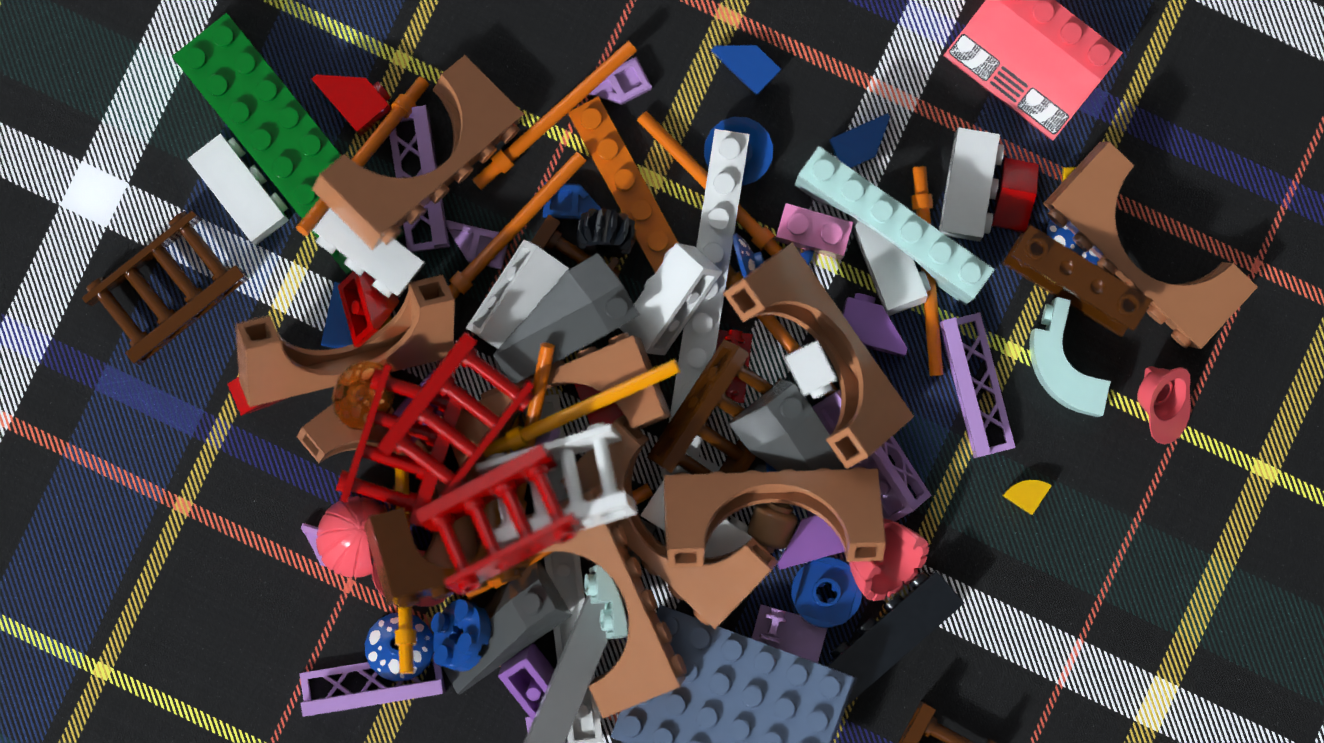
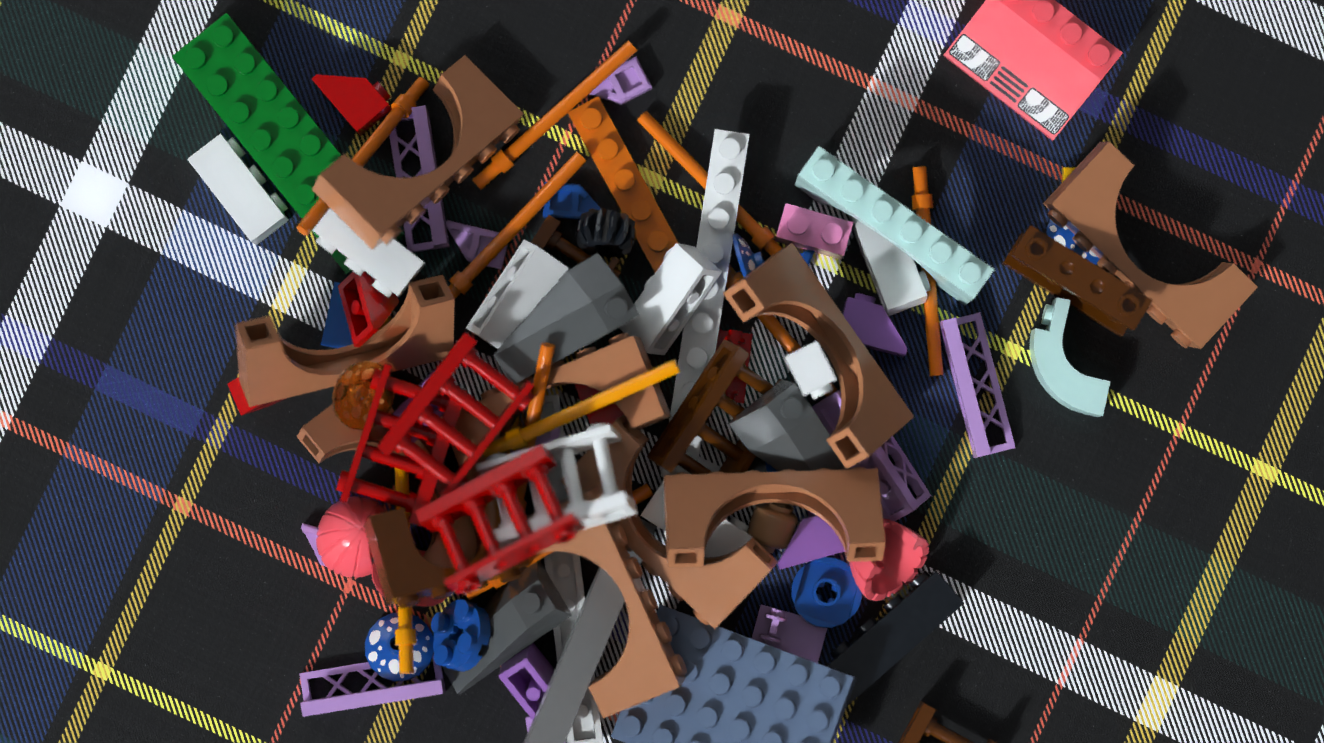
reddish brown fence [82,210,249,366] -> none
light aqua slope [584,565,628,639] -> none
blue dish [704,117,773,186] -> none
blue tile [711,45,781,96] -> none
blue tile [829,113,890,169] -> none
white brick [939,127,1004,241] -> none
red slope [992,157,1039,233] -> none
yellow tile [1002,480,1052,515] -> none
coral piece [1137,366,1191,445] -> none

